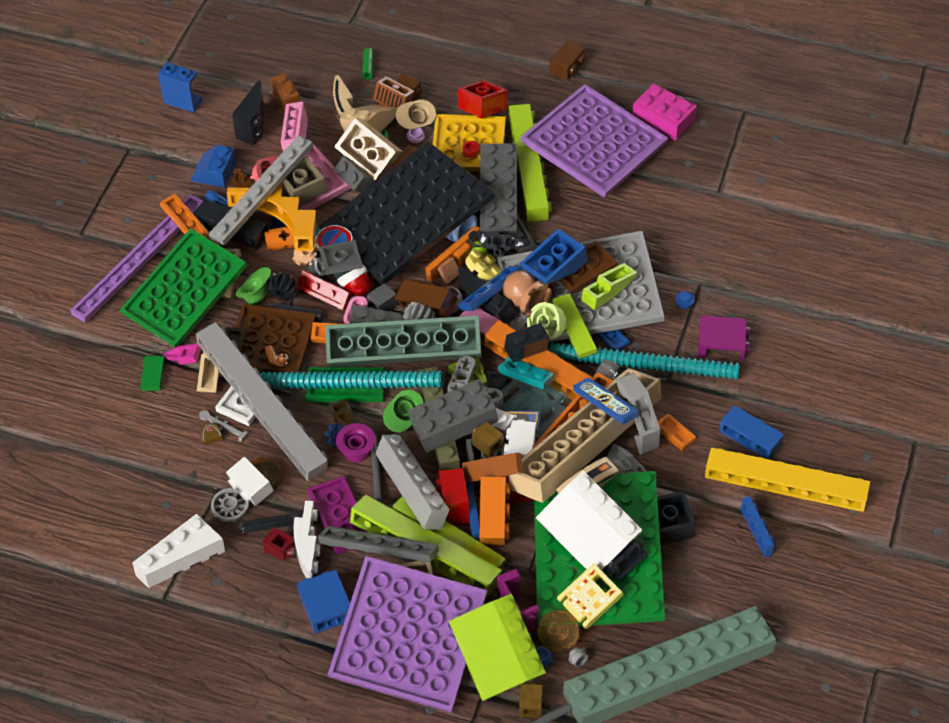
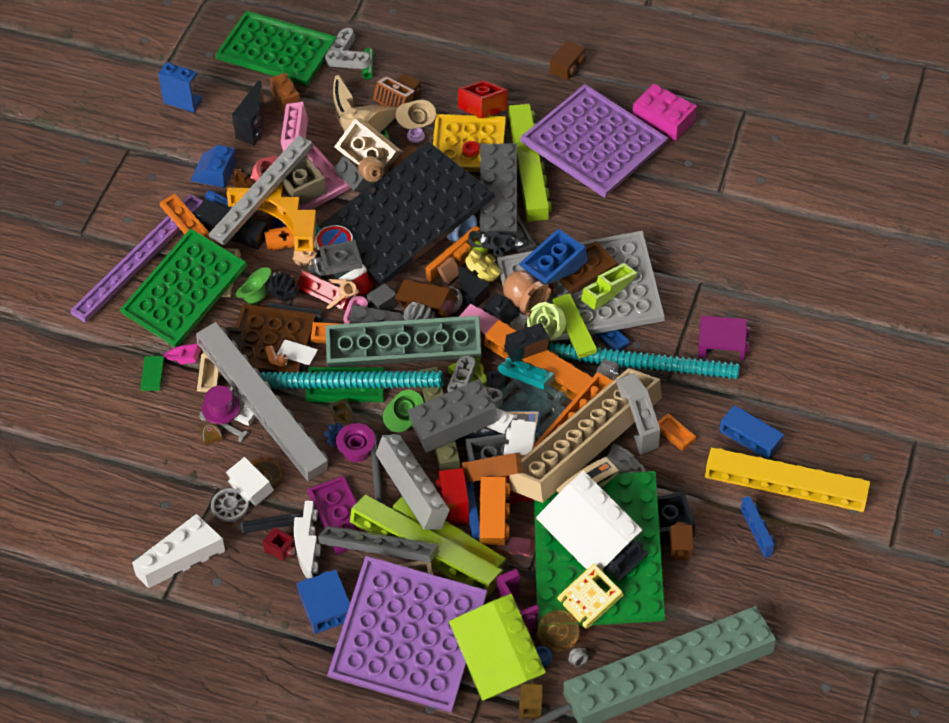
blue tile [459,266,522,311] -> none
pearl gold brick [472,421,504,458] -> none
tile [573,377,639,425] -> none
blue plate [676,291,695,309] -> none
none -> magenta piece [201,385,241,424]
none -> green plate [215,11,336,86]
none -> white sticker [276,340,318,365]
none -> light grey beam [325,28,372,69]
none -> light nougat plant [326,278,359,310]
none -> medium nougat head [358,156,384,182]
none -> clear pink tile [509,537,531,557]
none -> reddish brown slope [669,522,693,560]

